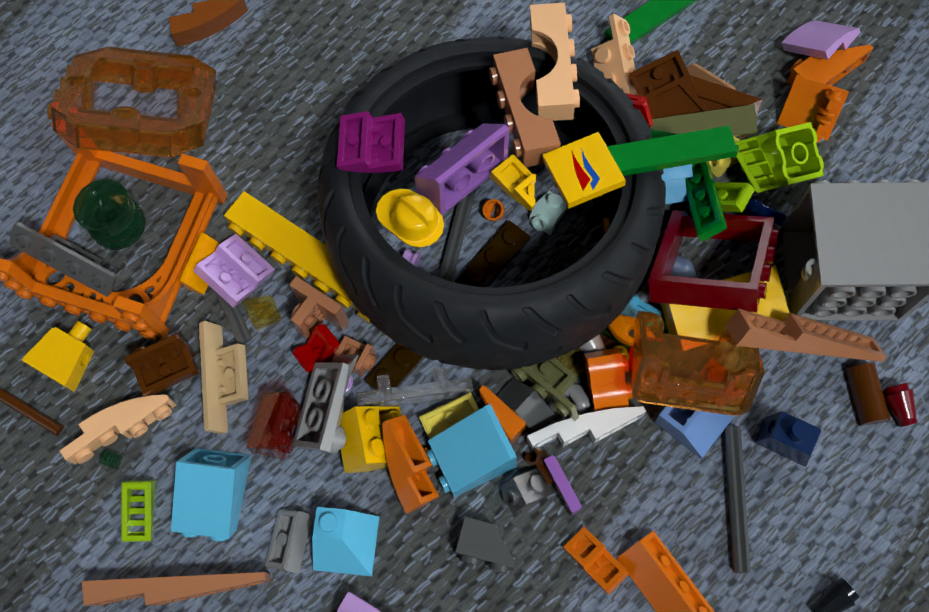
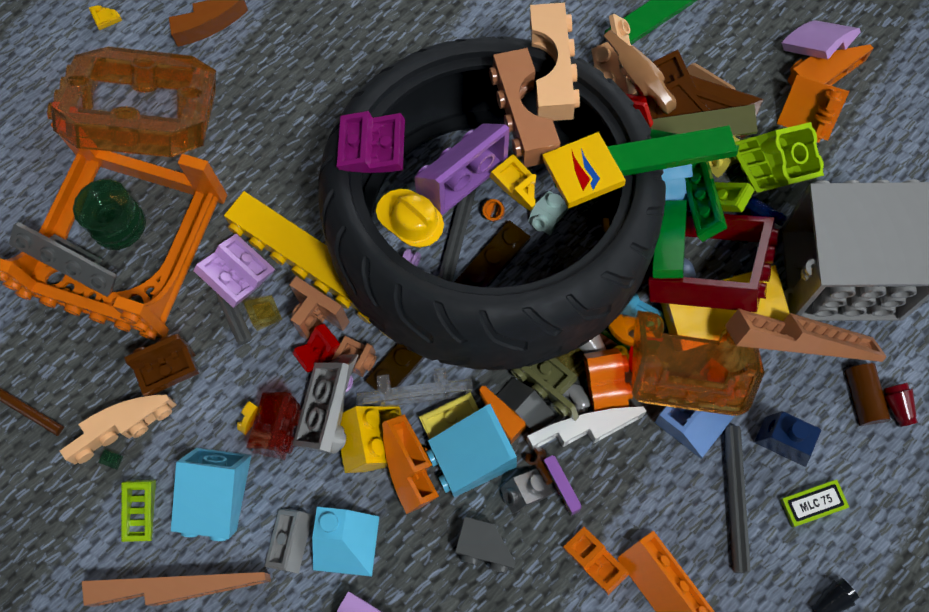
yellow torso [22,321,94,392] -> none
light orange slope [180,233,220,295] -> none
tan bracket [199,321,249,434] -> none
none -> yellow tile [89,5,122,30]
none -> yellow tile [237,401,262,435]
none -> medium nougat animal [603,30,677,114]
none -> green tile [653,200,687,278]
none -> tile [780,479,849,528]

